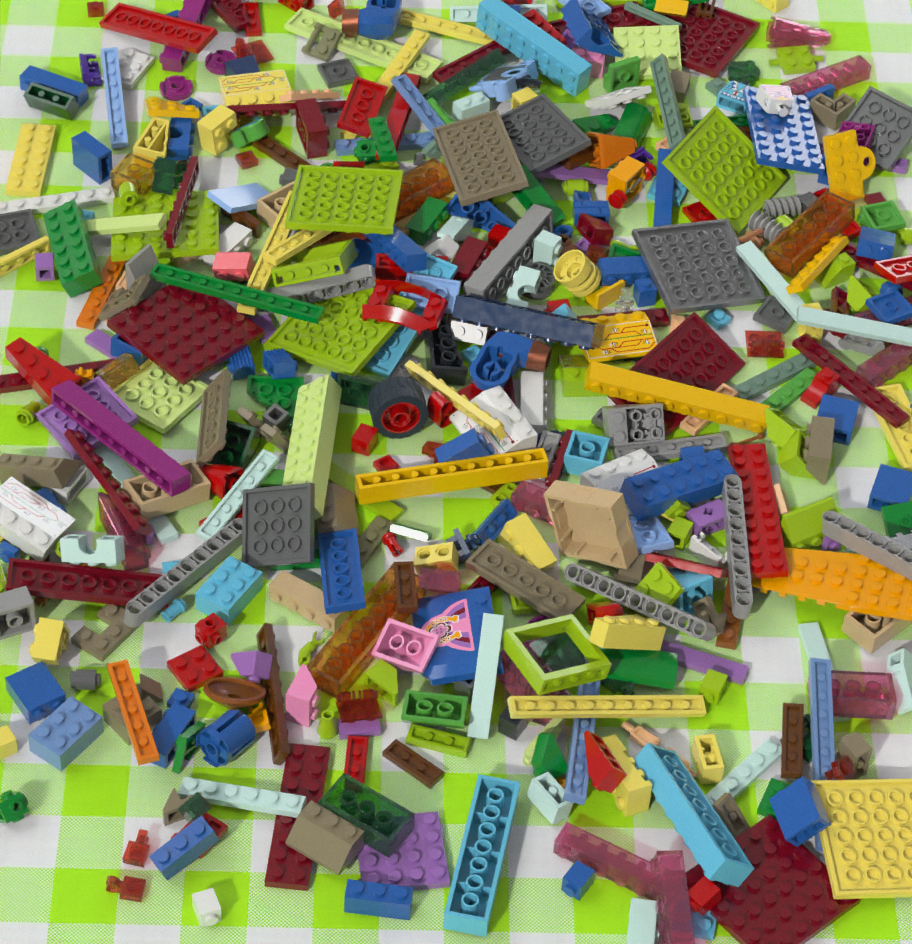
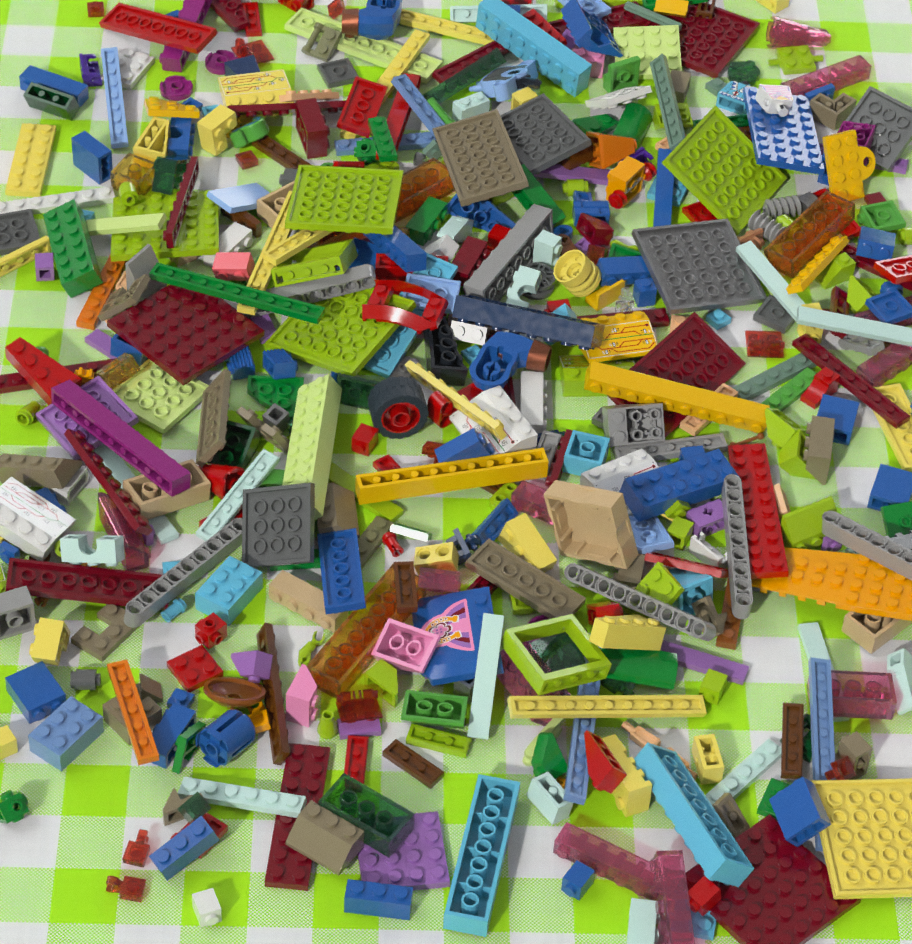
black brick [498,706,527,741] -> none

